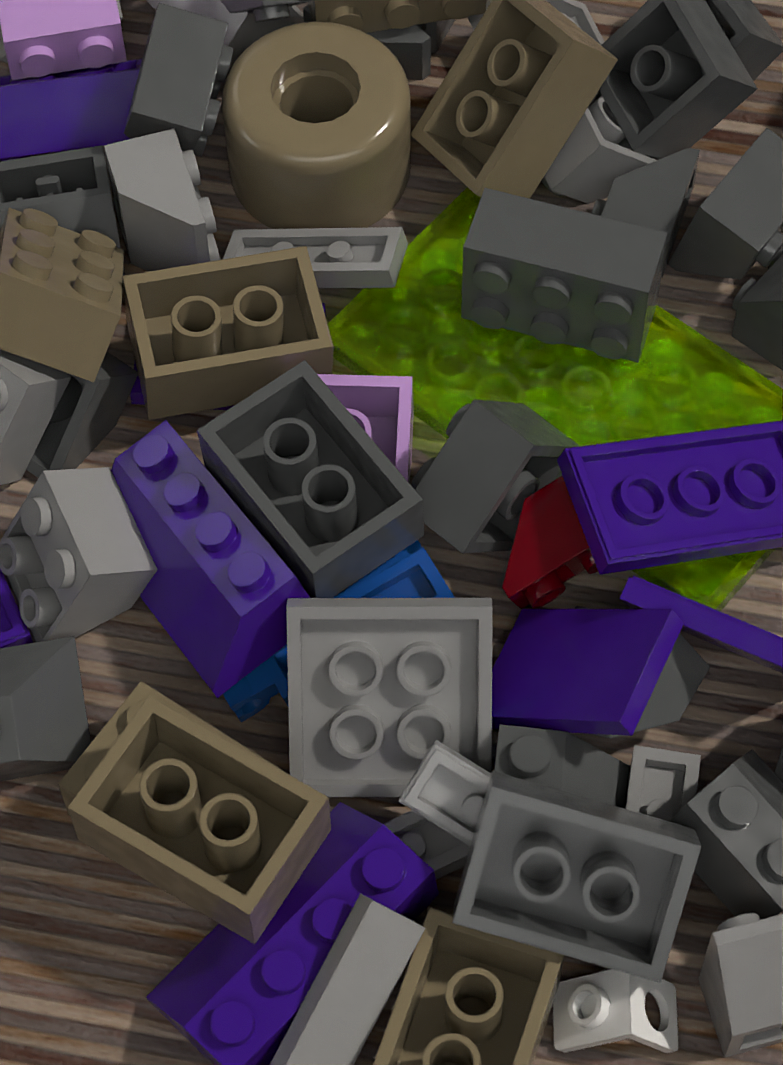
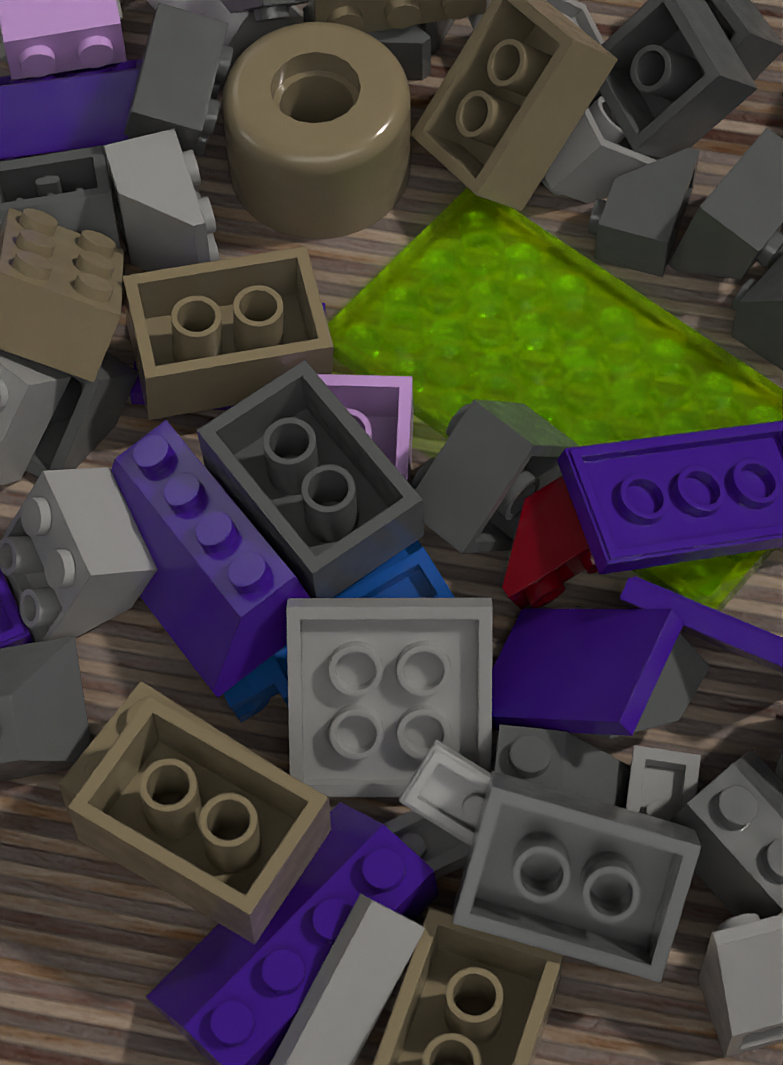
light grey plate [223,227,408,288] -> none
dark grey brick [461,188,668,363] -> none
white bracket [553,969,678,1053] -> none

